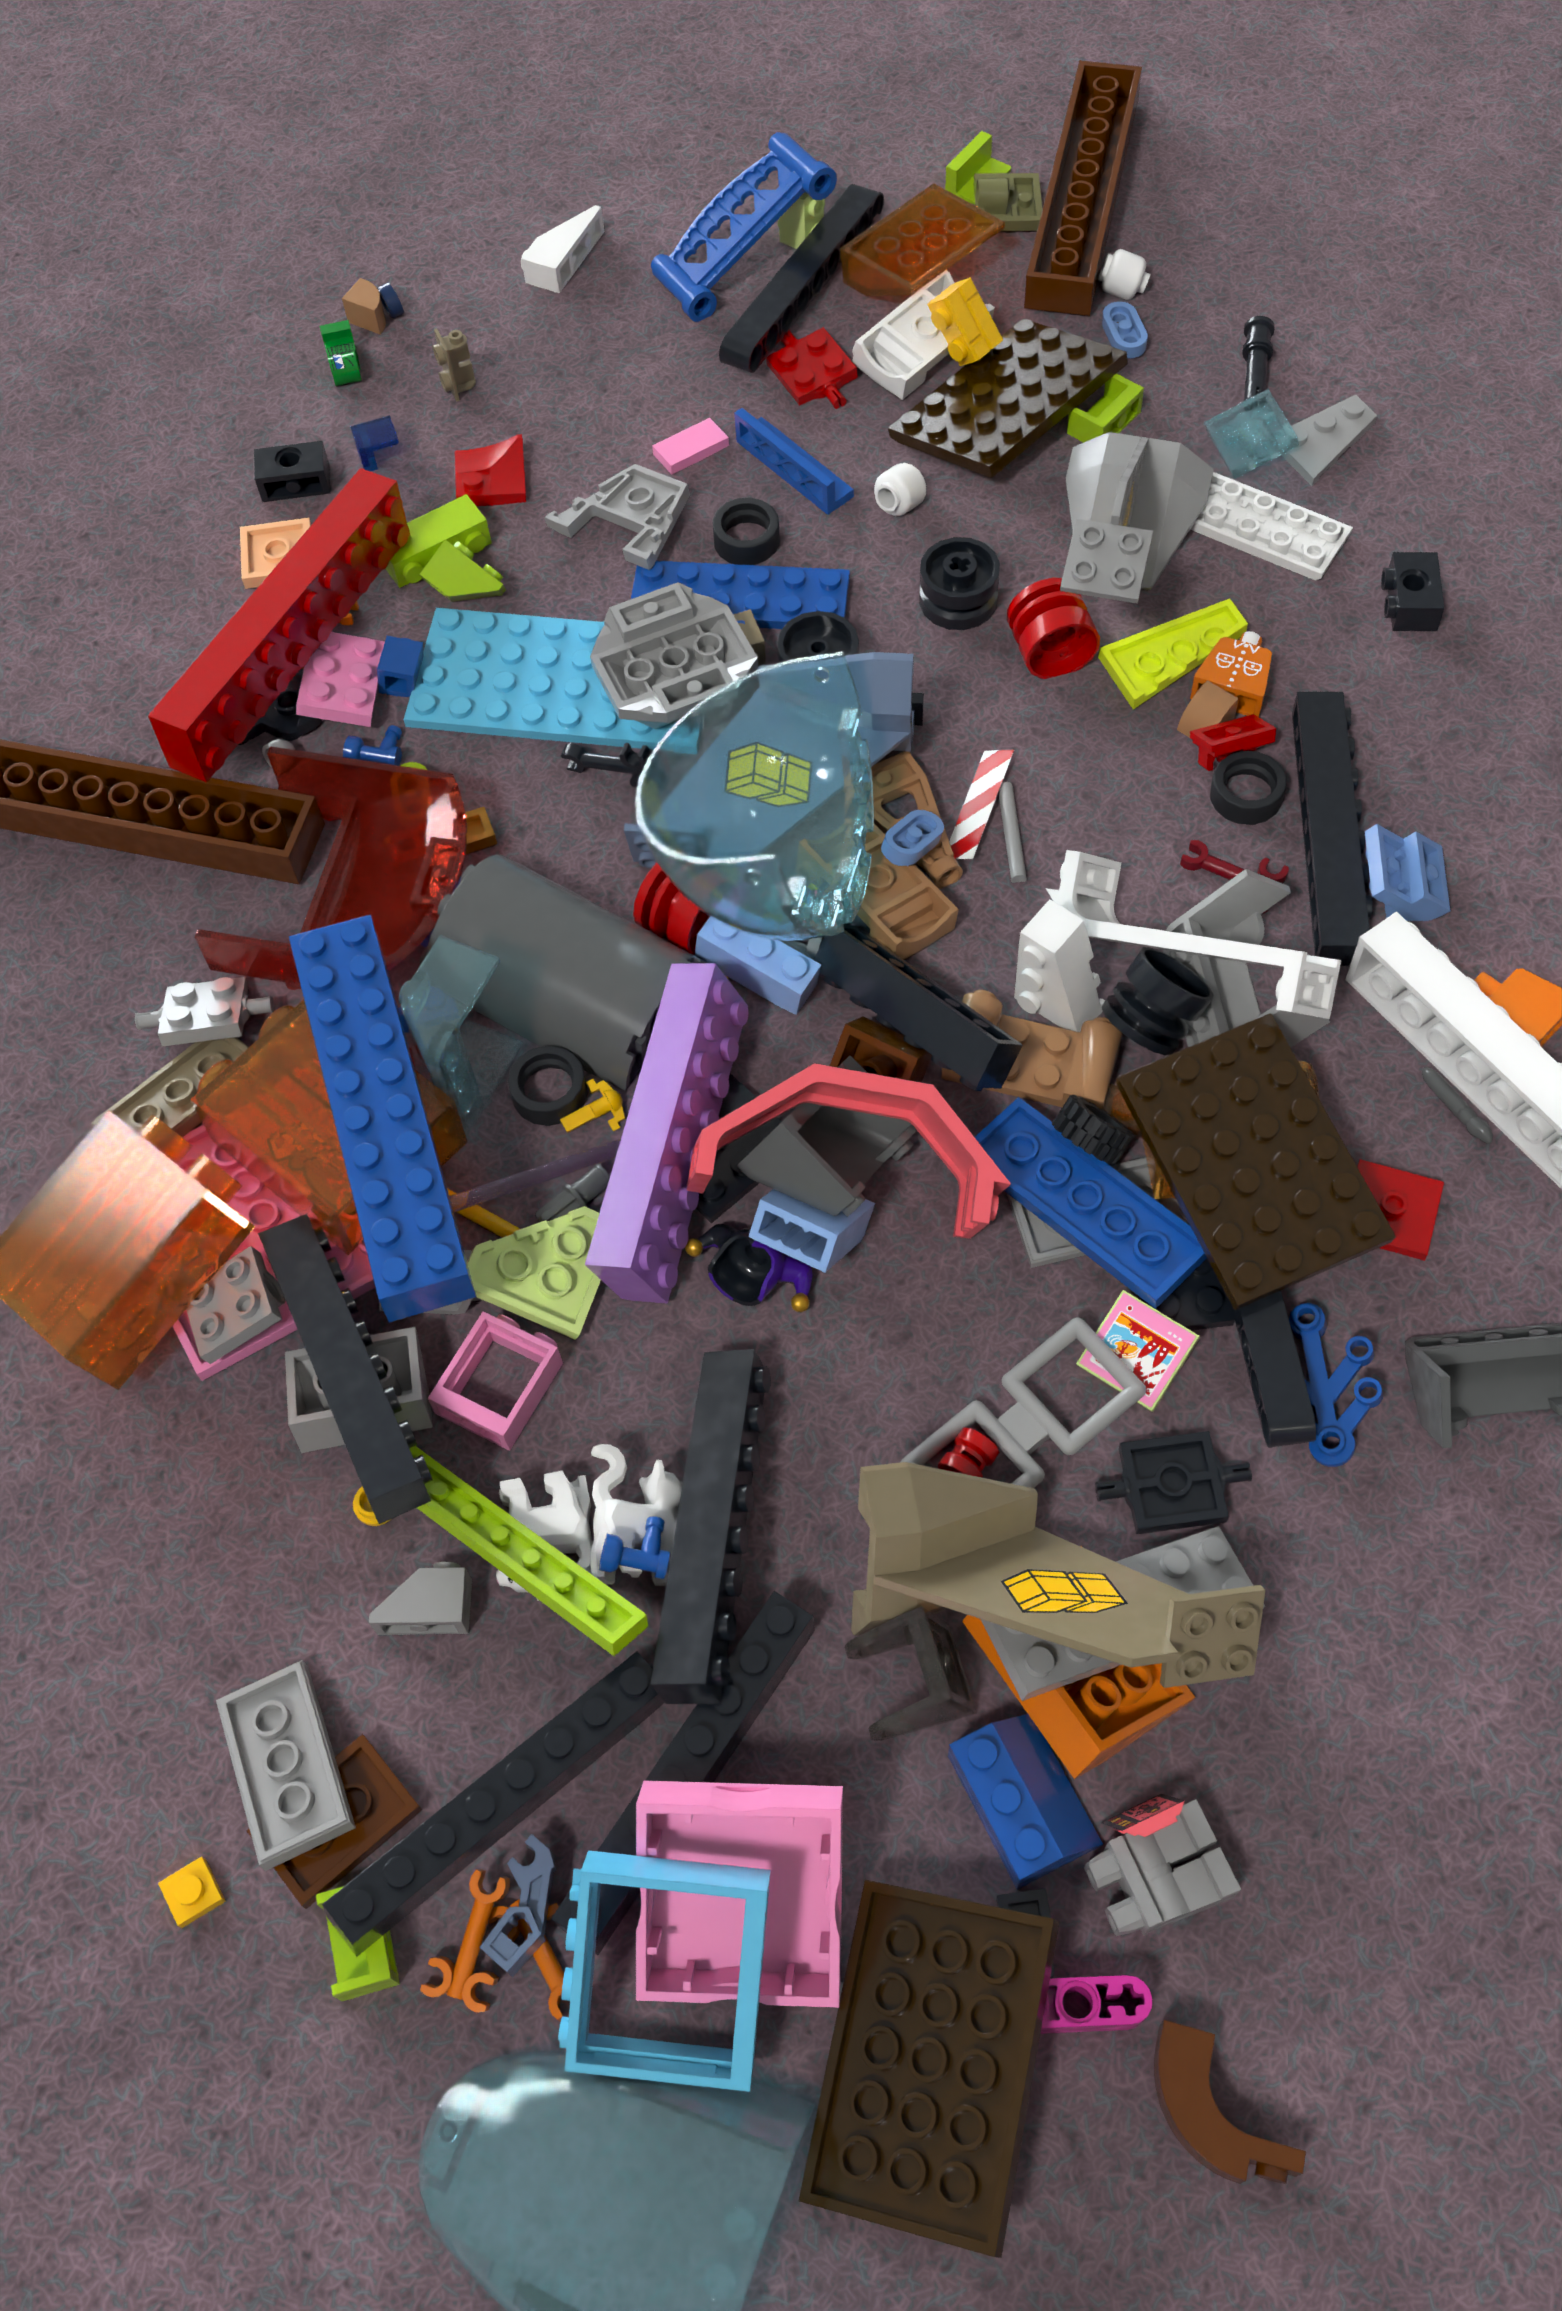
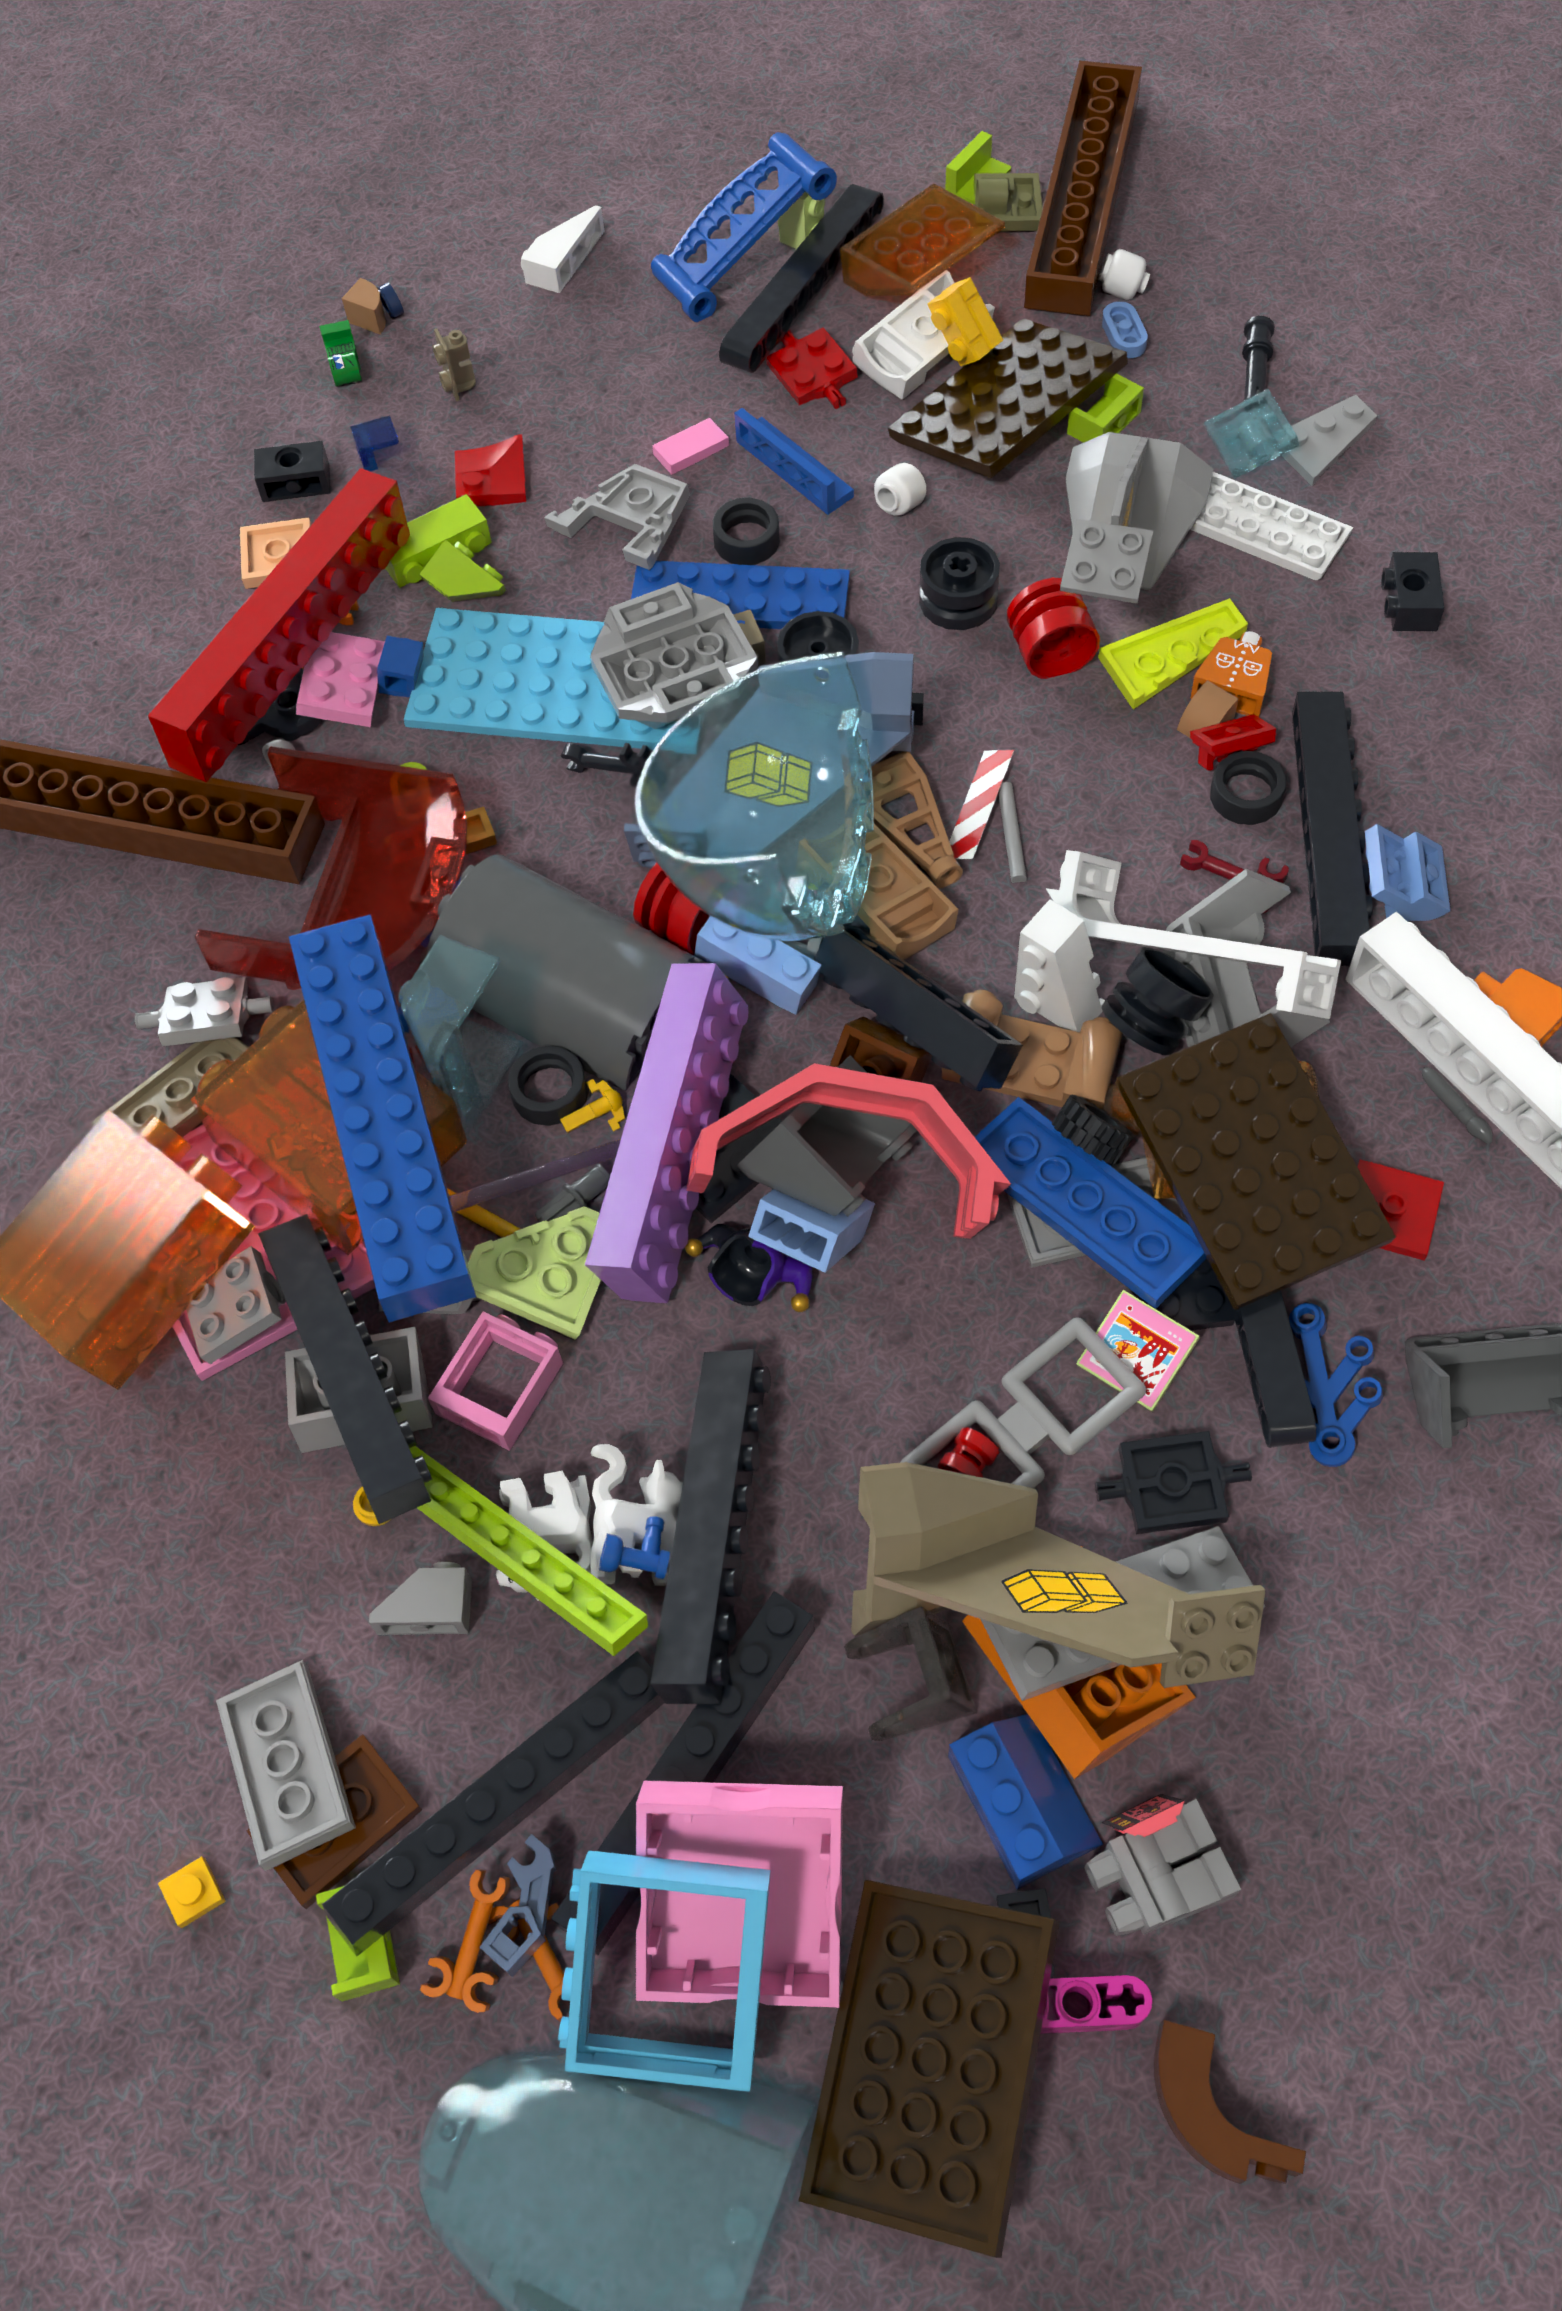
blue piece [343,725,402,769] -> none
medium blue plate [881,810,944,866] -> none

